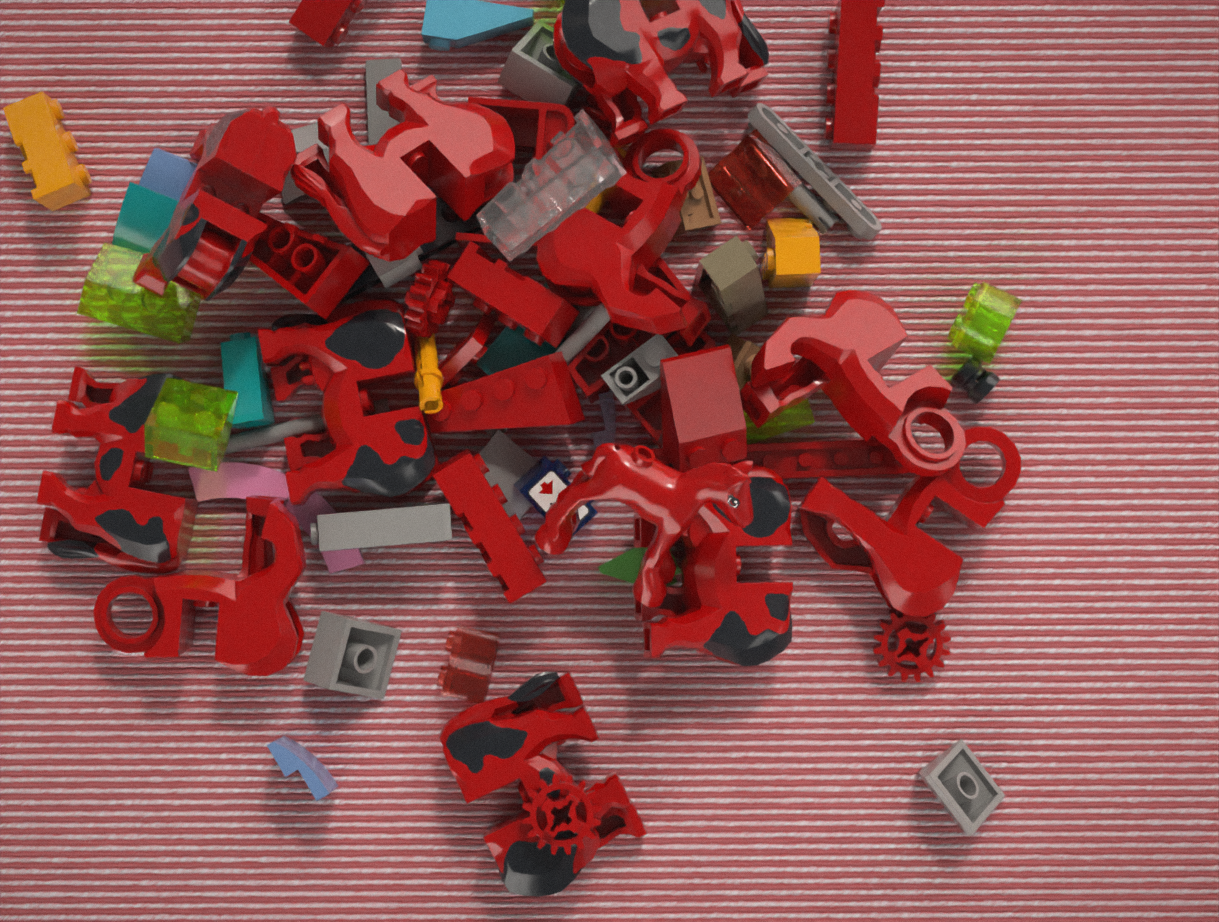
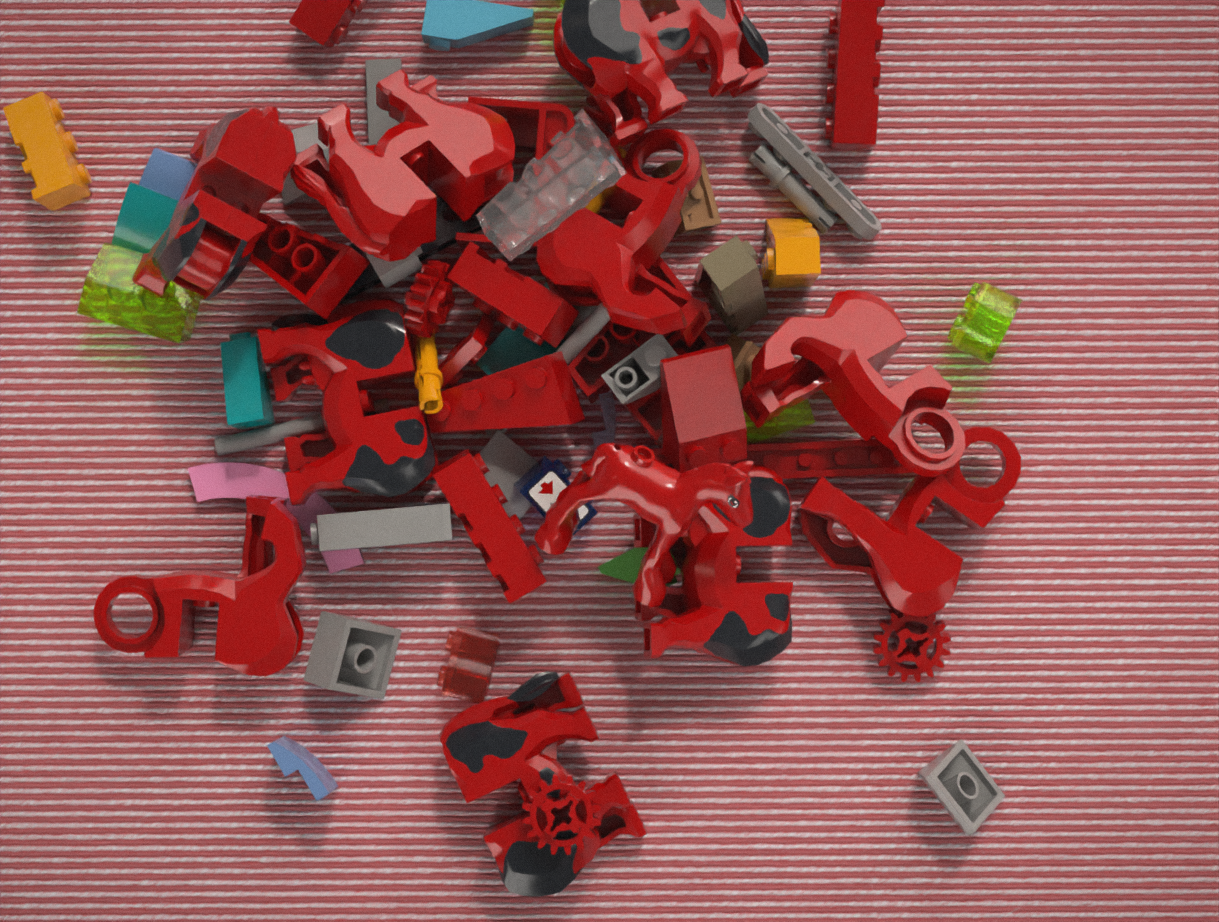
red animal [36,366,218,575] -> none
clear neon green slope [145,377,238,472] -> none
light grey slope [497,20,581,107] -> none
clear red slope [708,129,802,231] -> none
black wheel [950,355,1000,404] -> none

